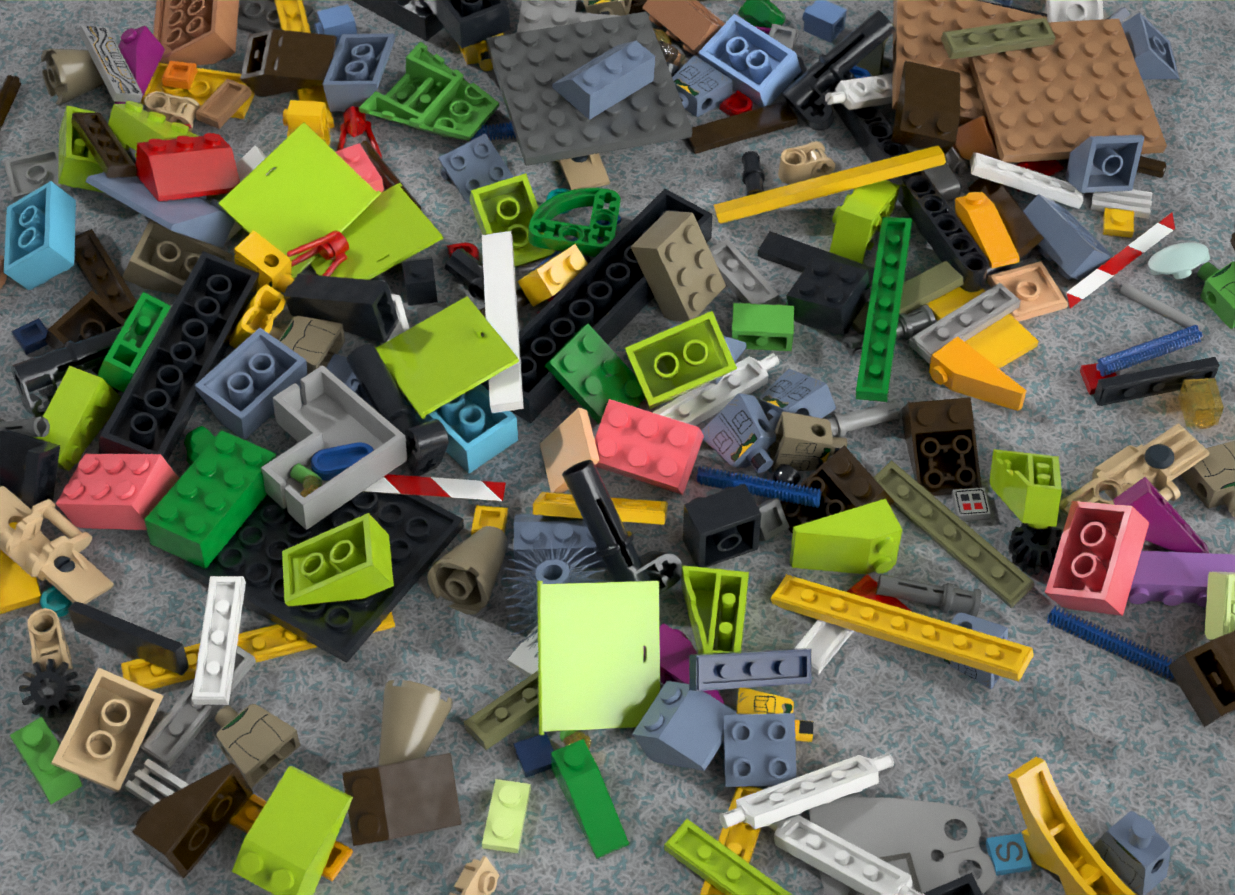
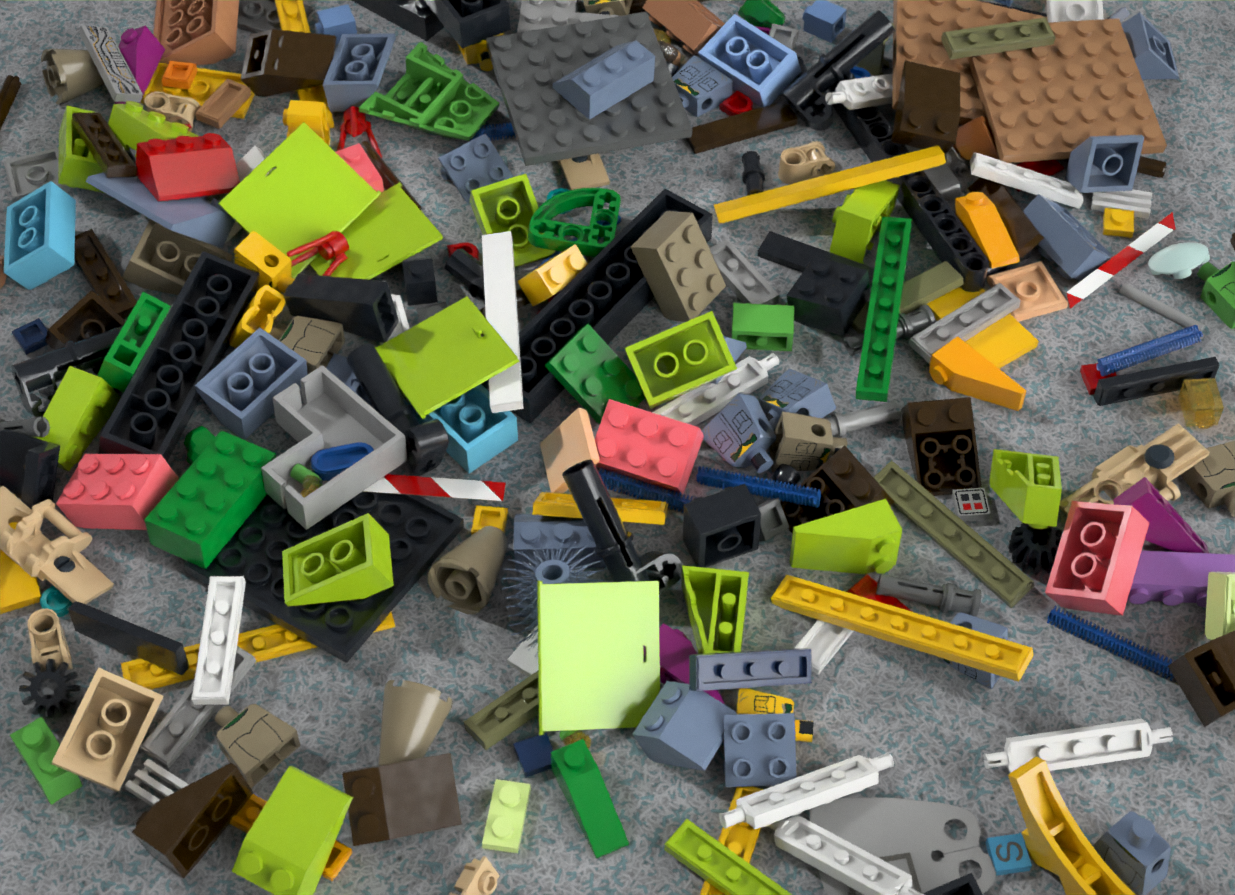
none -> blue axle [598,468,697,513]
none -> white plate [983,719,1173,773]

